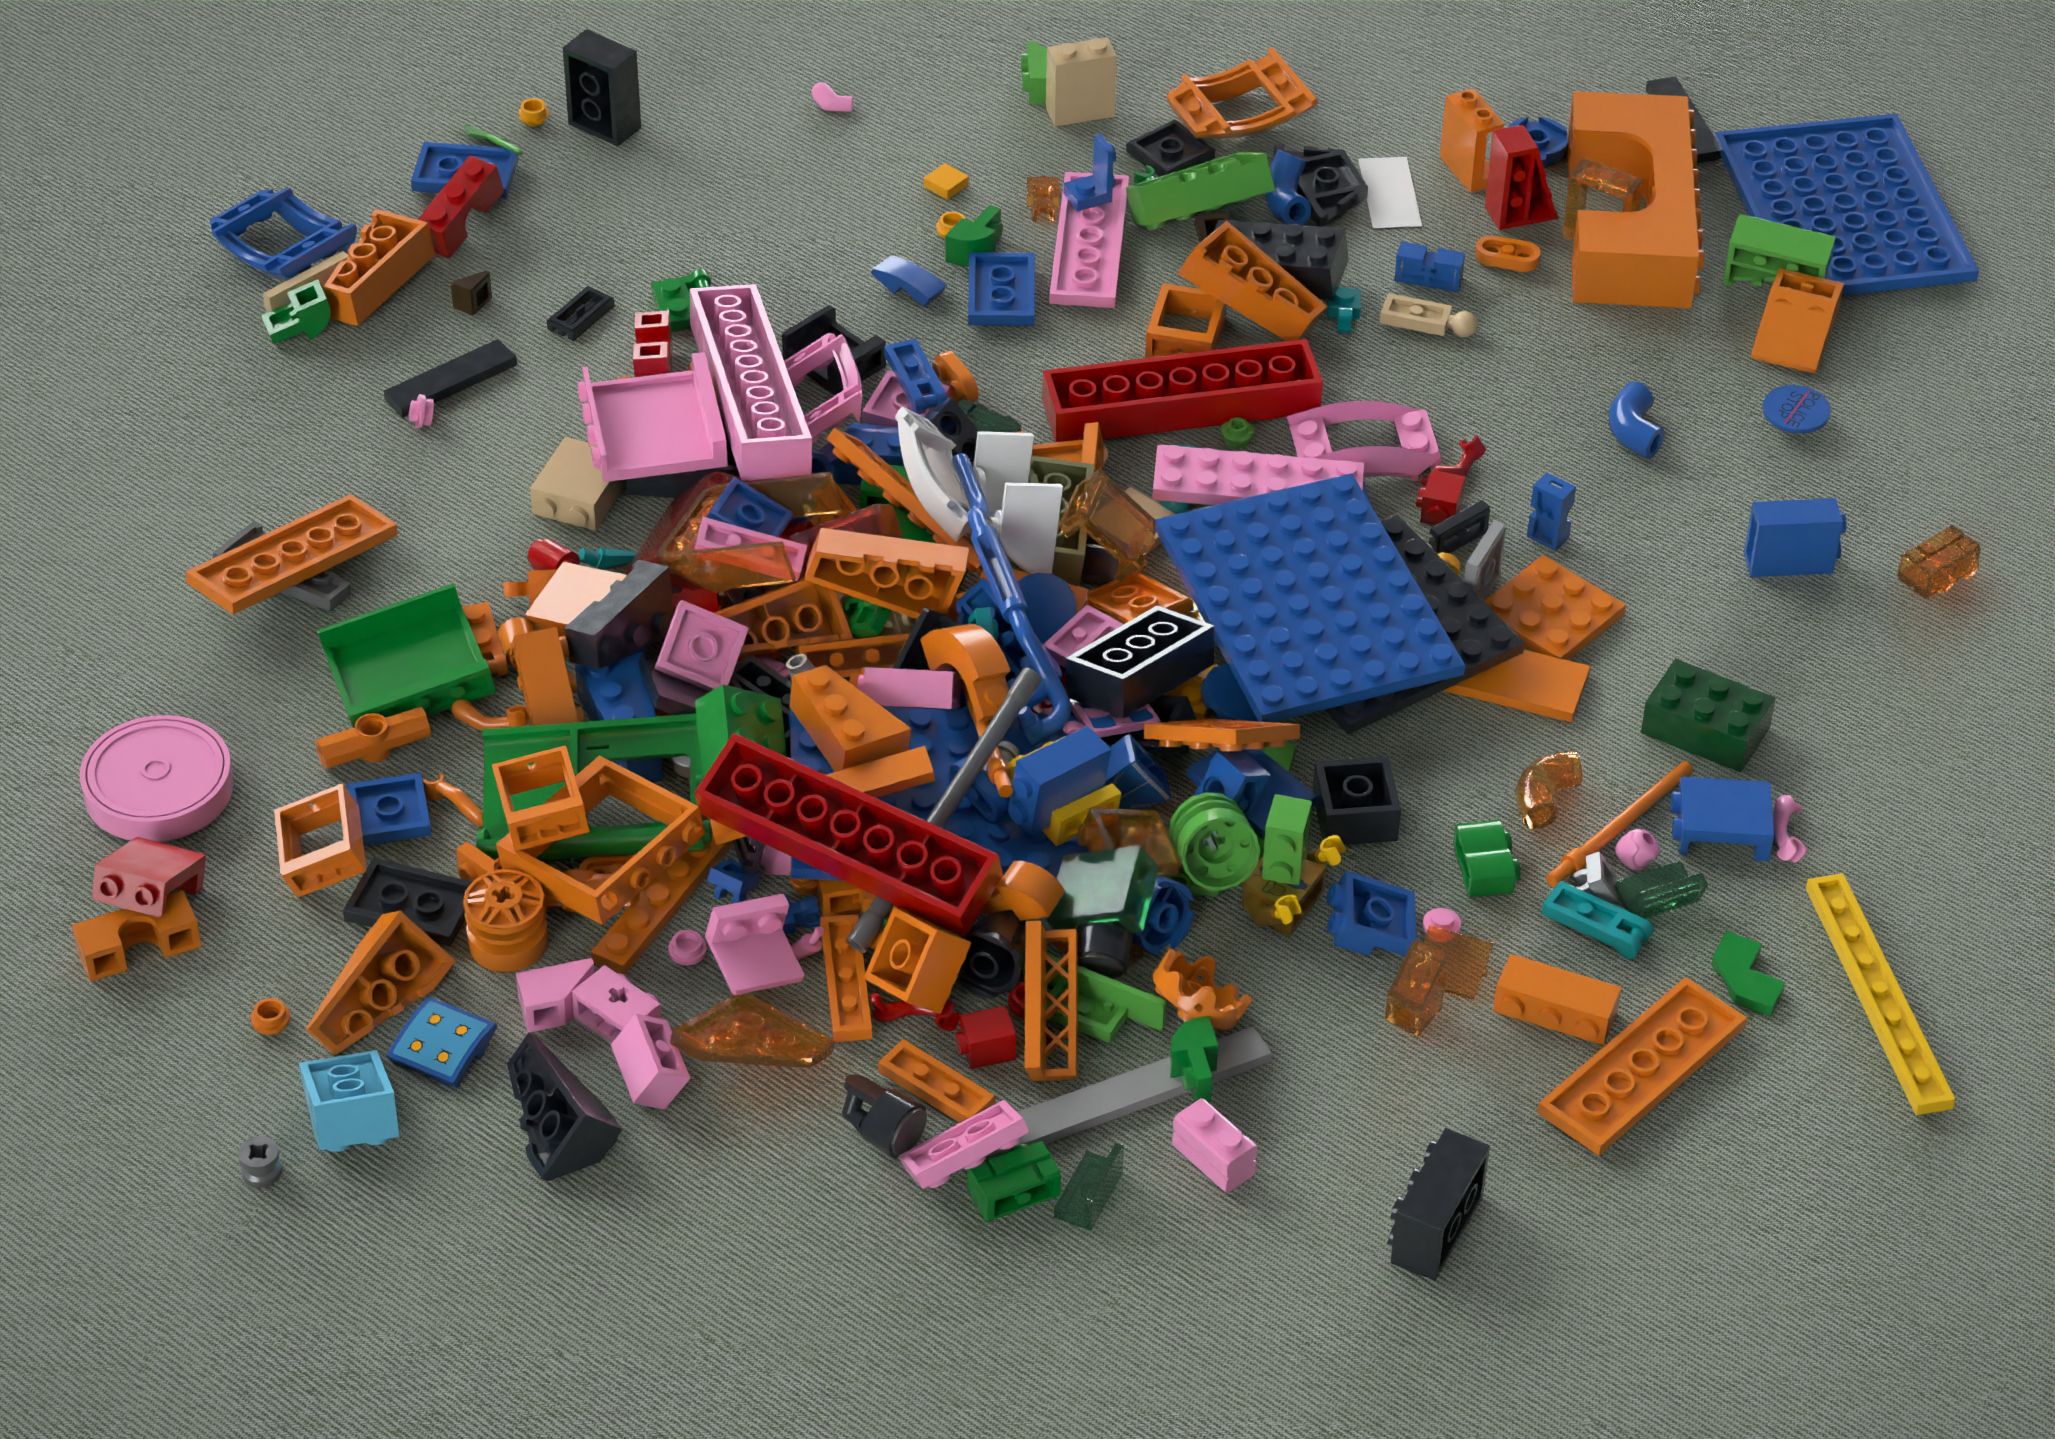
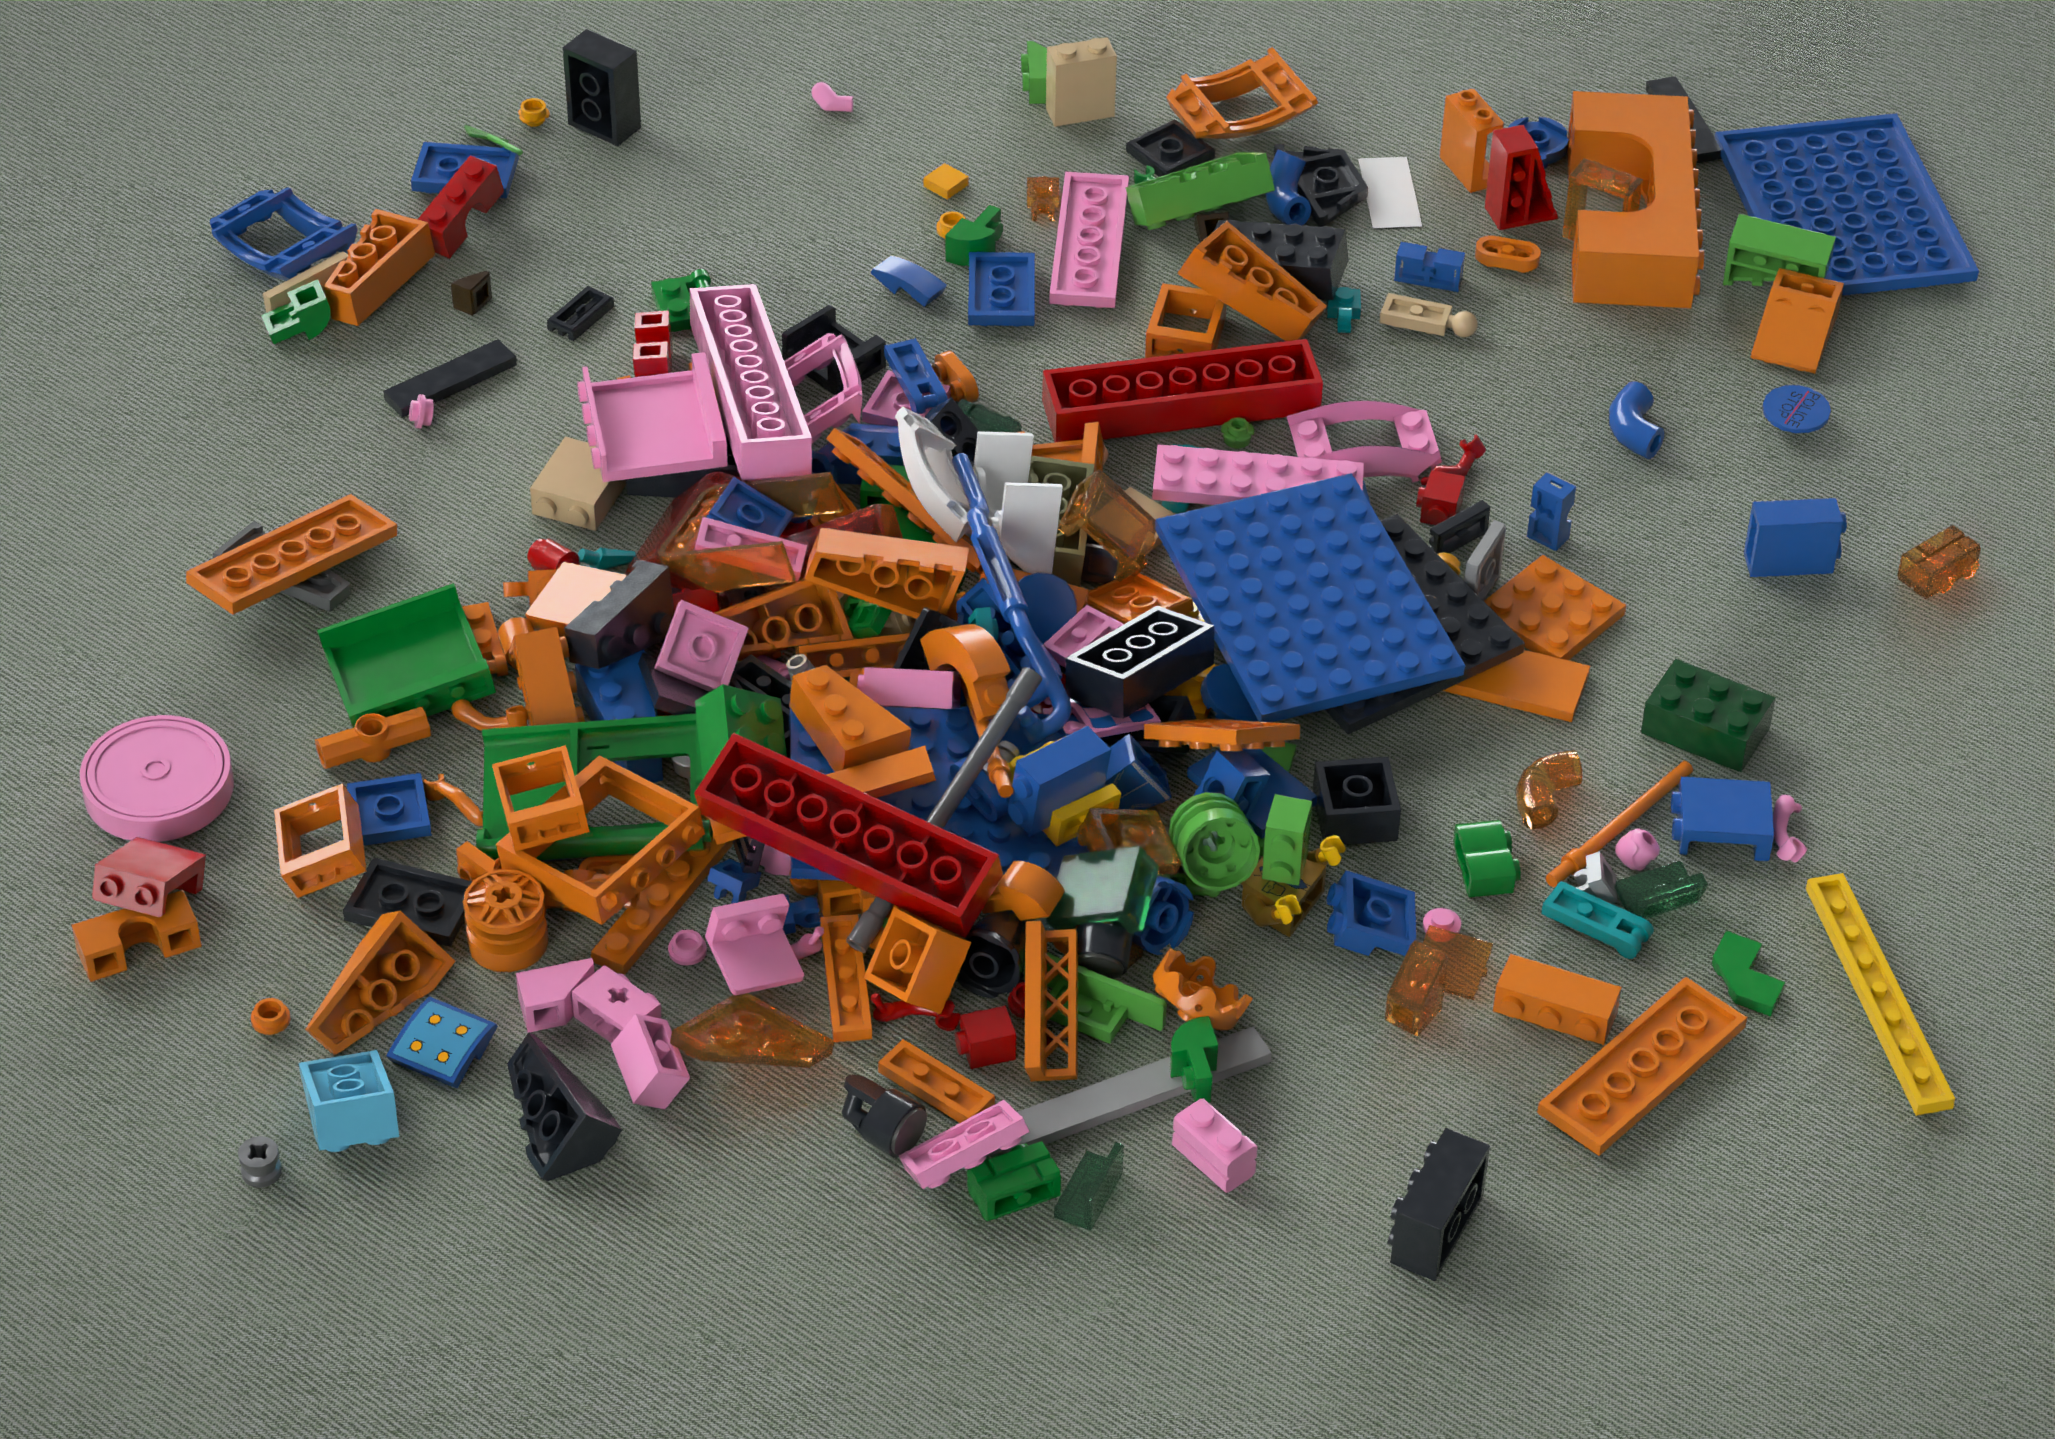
blue bracket [1063,133,1116,212] -> none

